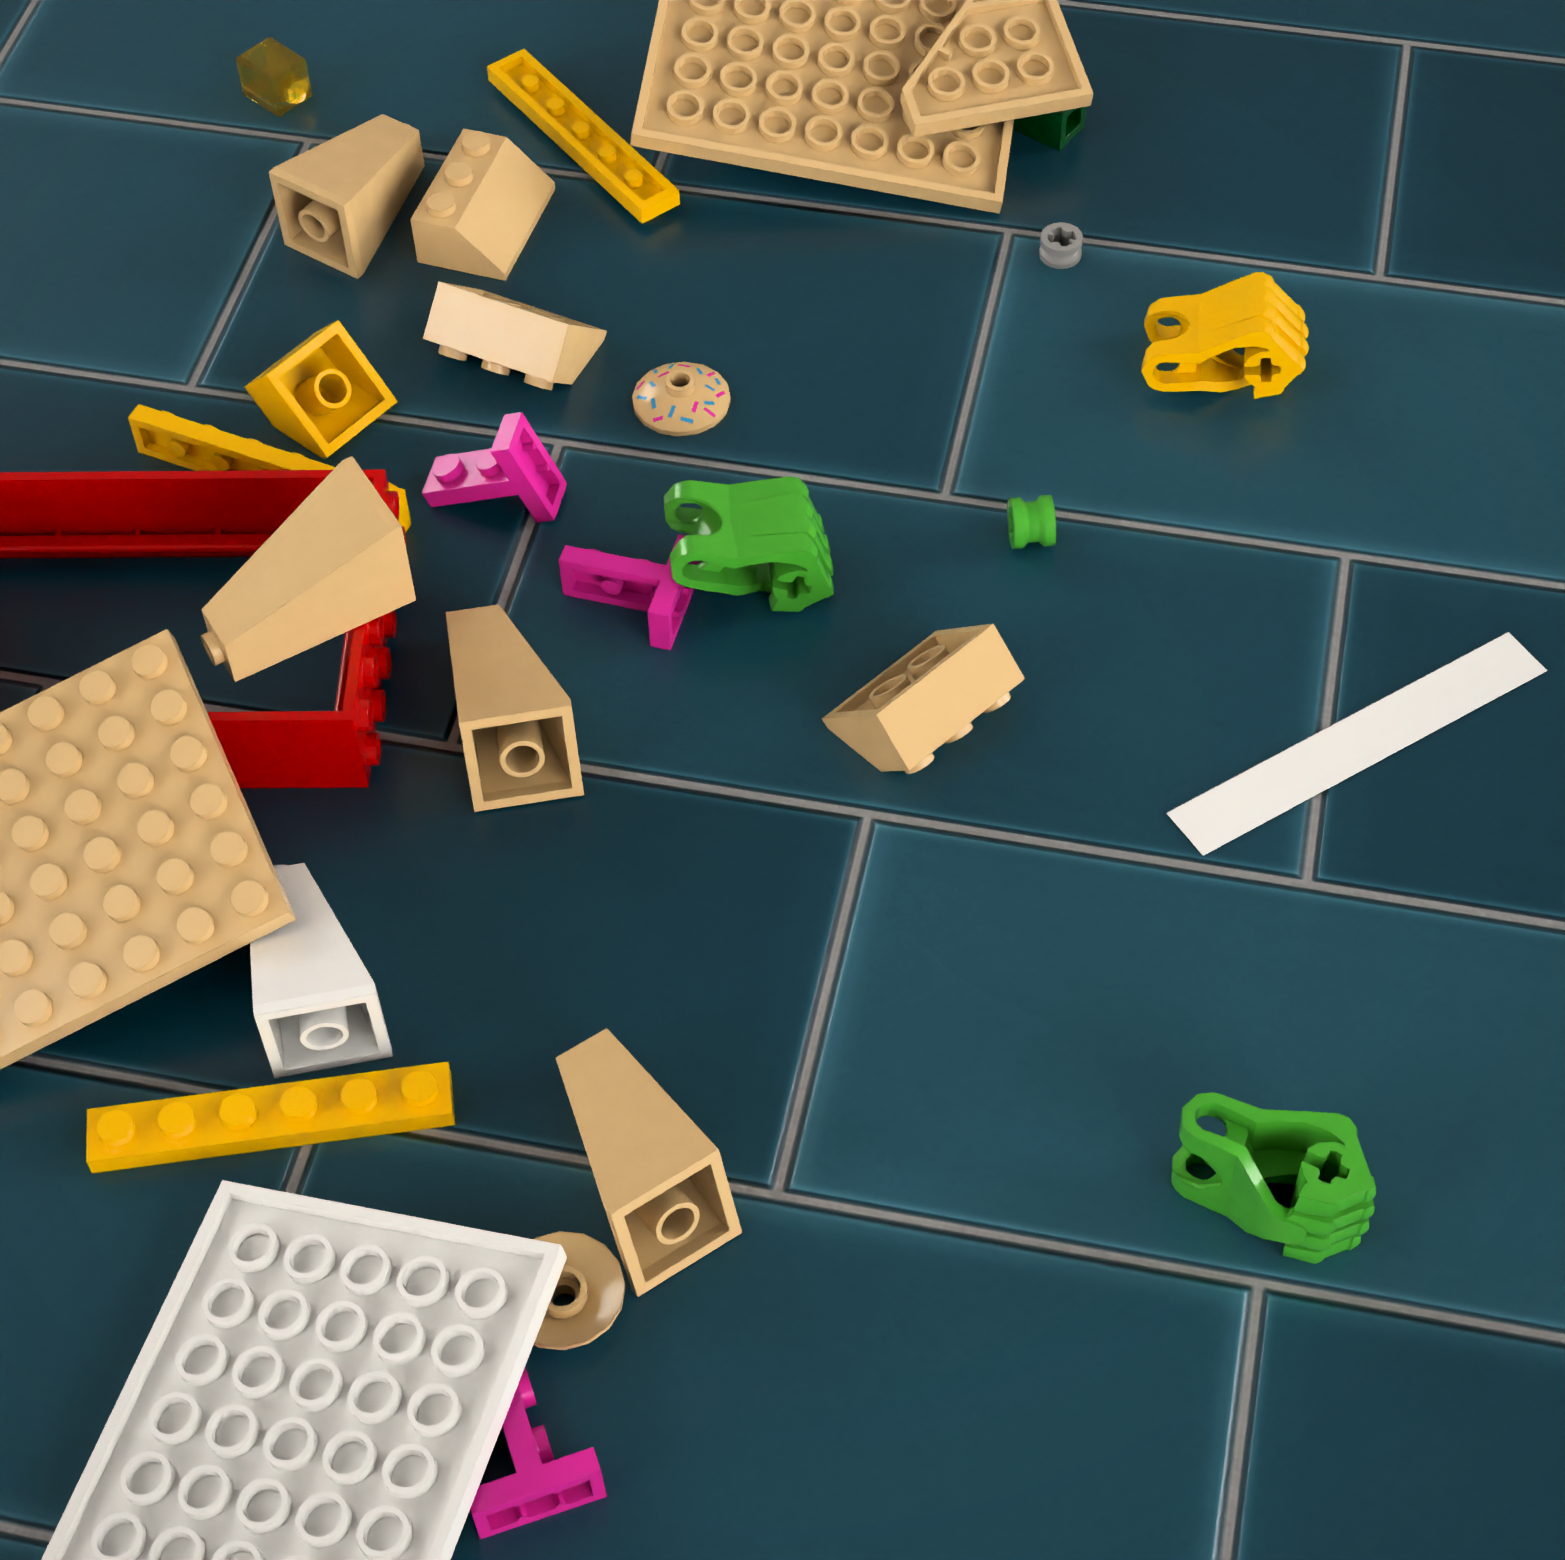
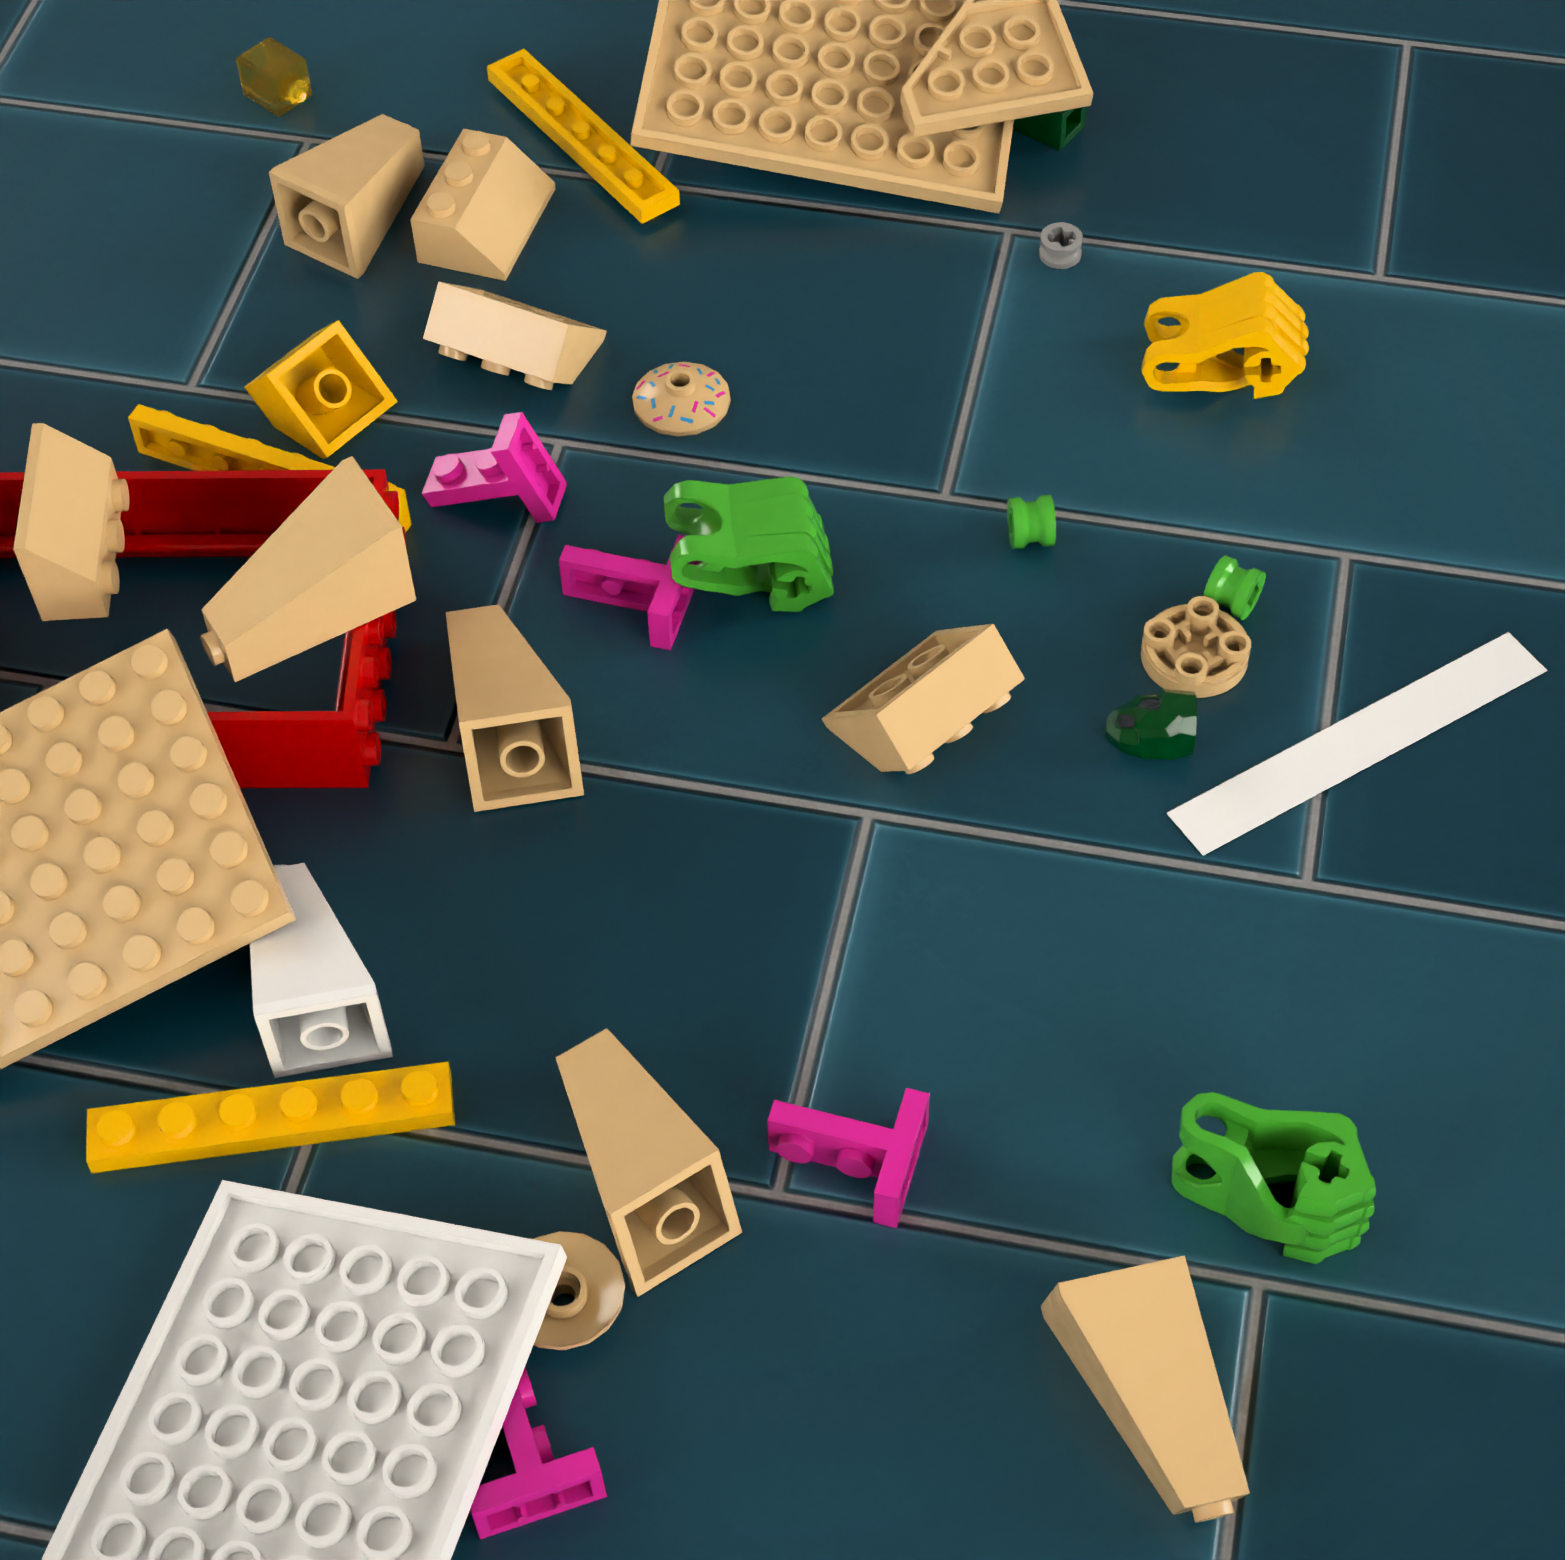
none -> tan slope [13,423,129,621]
none -> dark pink bracket [767,1088,930,1228]
none -> tan slope [1041,1255,1250,1523]
none -> dark green rock [1105,689,1197,760]
none -> tan tile [1141,596,1251,698]
none -> bright green wheel [1203,555,1266,620]

